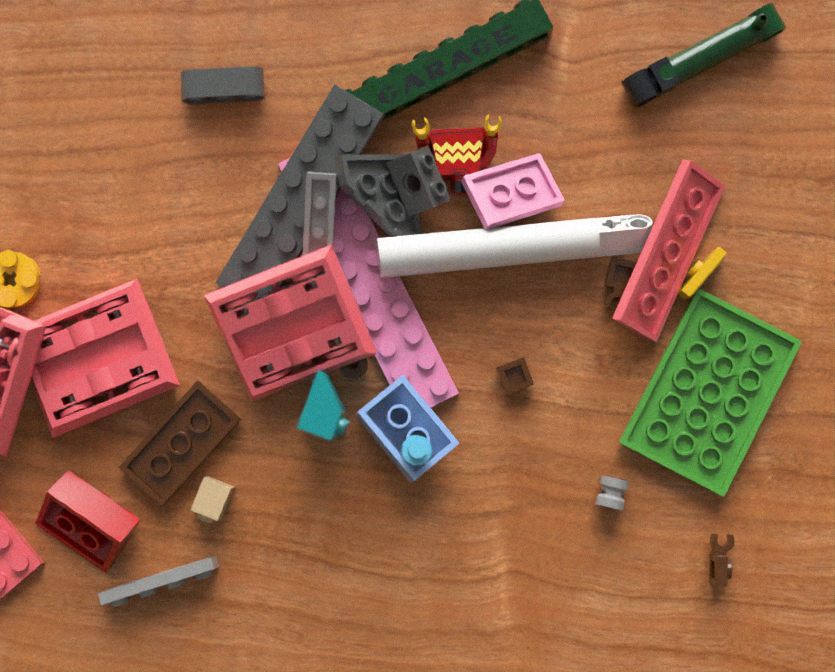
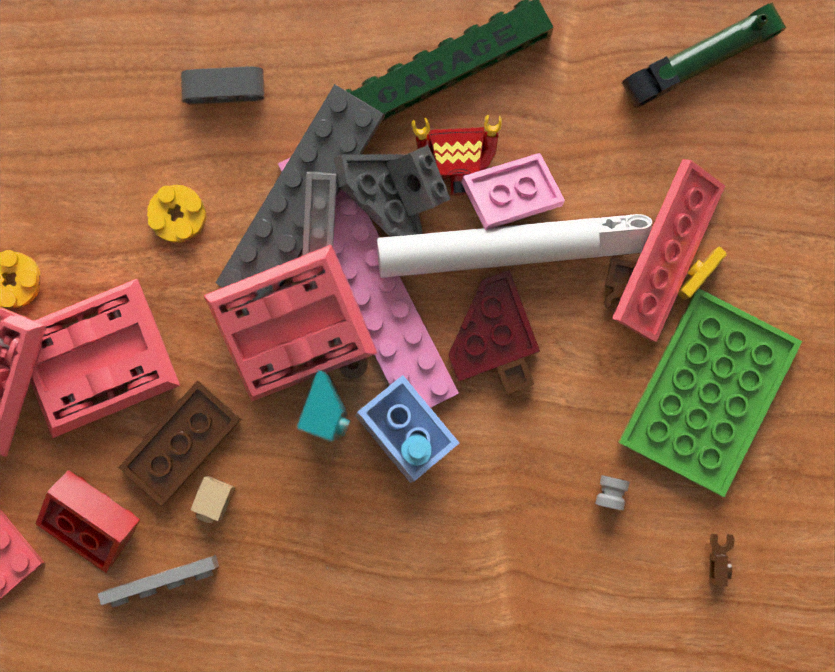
none -> yellow plate [147,185,206,243]
none -> dark red plate [448,270,540,382]

